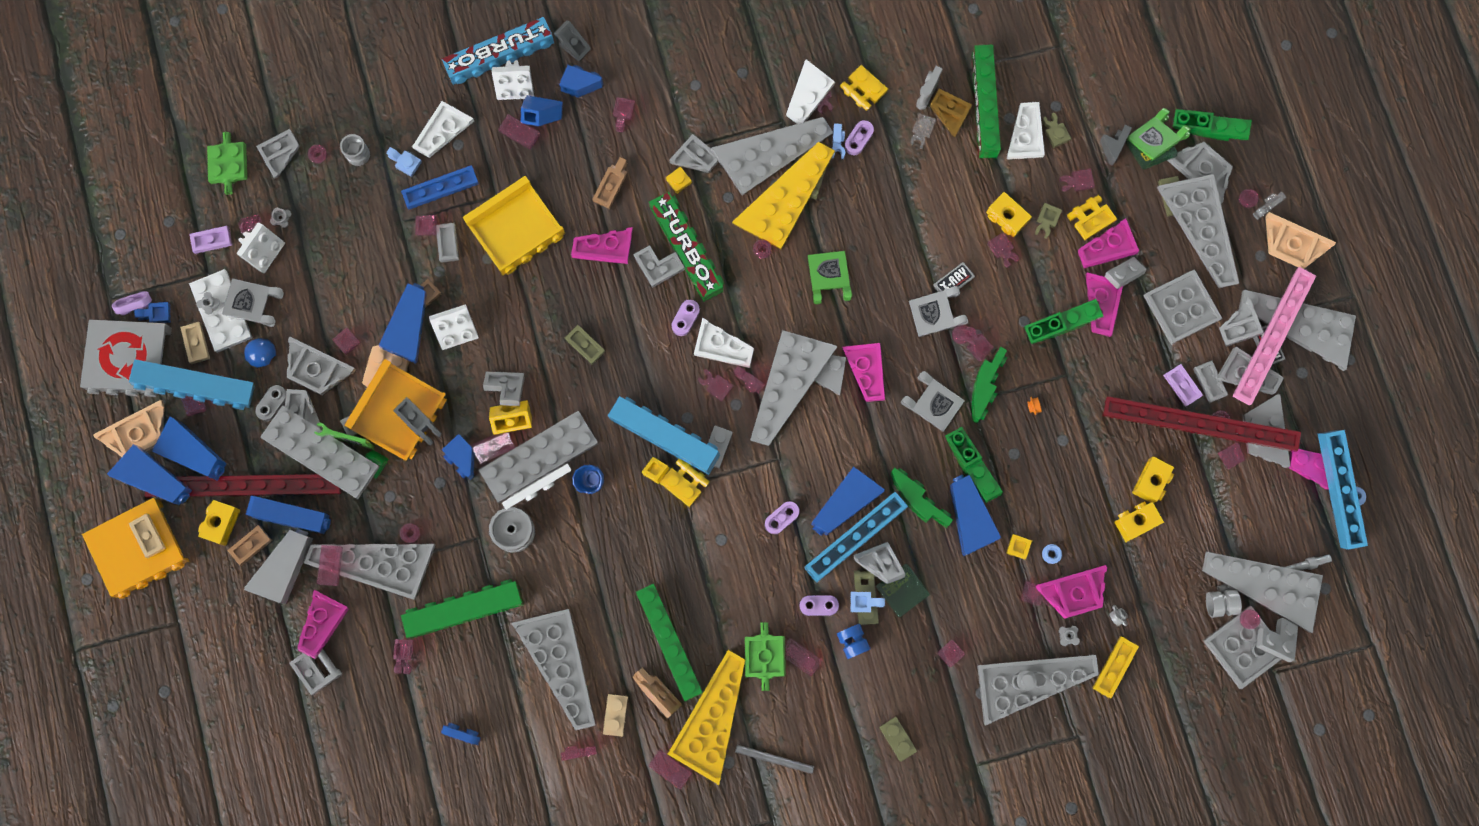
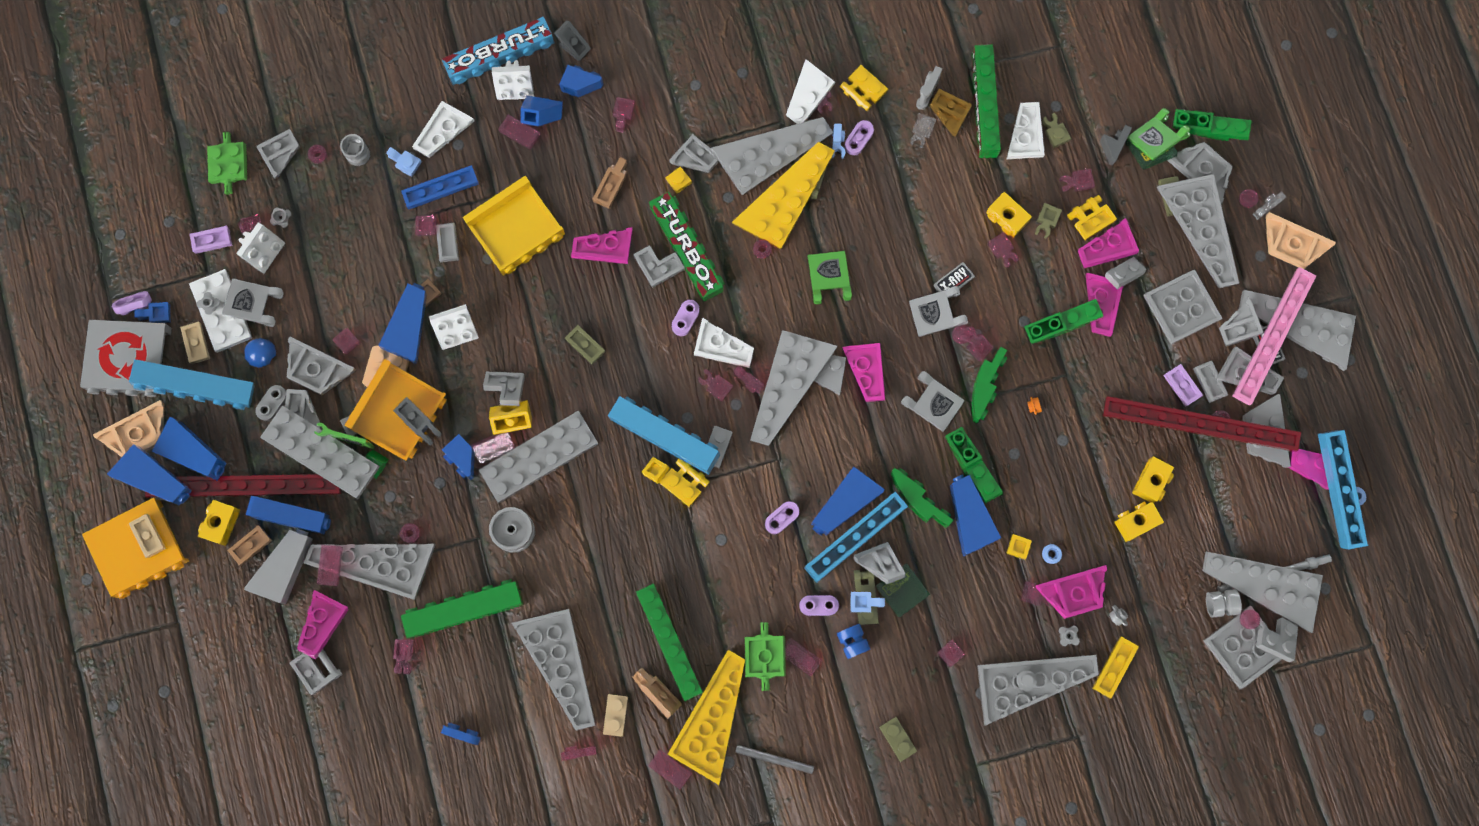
clear pink plate [181,396,206,416] -> none
white wing [502,464,572,509] -> none
blue hair [572,465,604,494] -> none
clear pink slope [1218,442,1245,470] -> none

